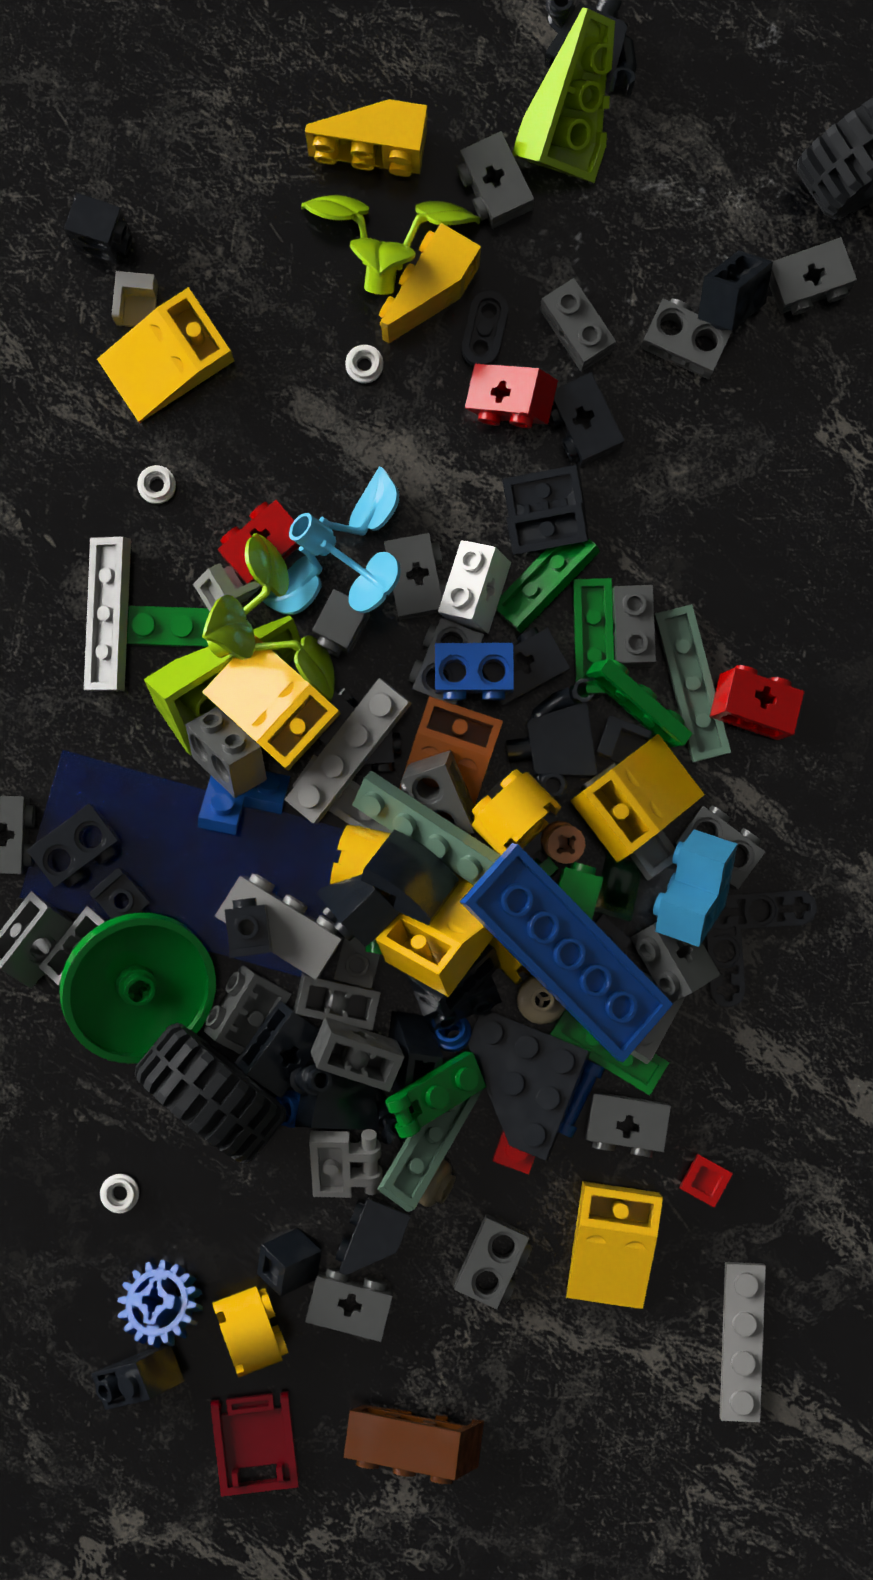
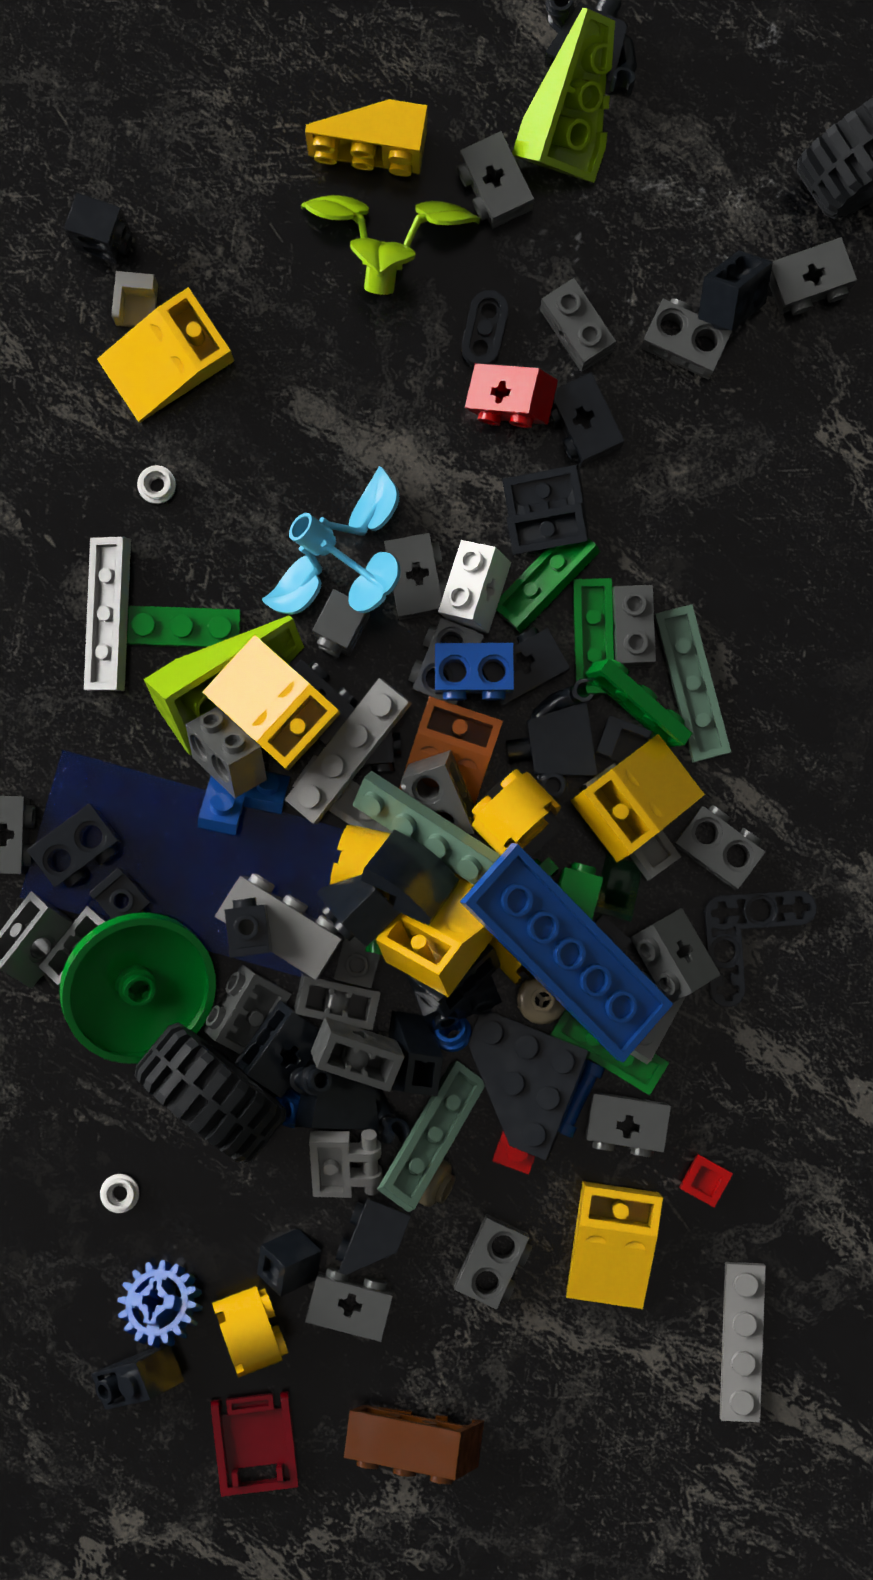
light grey panel [193,563,262,611] -> none
lime plant [202,532,335,701] -> none
red brick [218,500,300,584] -> none
white plate [345,345,383,383] -> none
yellow slope [379,223,481,343] -> none
green plate [385,1051,486,1138] -> none
nougat wheel [541,821,586,864] -> none
dark azure brick [653,829,738,947] -> none
red brick [710,665,804,740] -> none

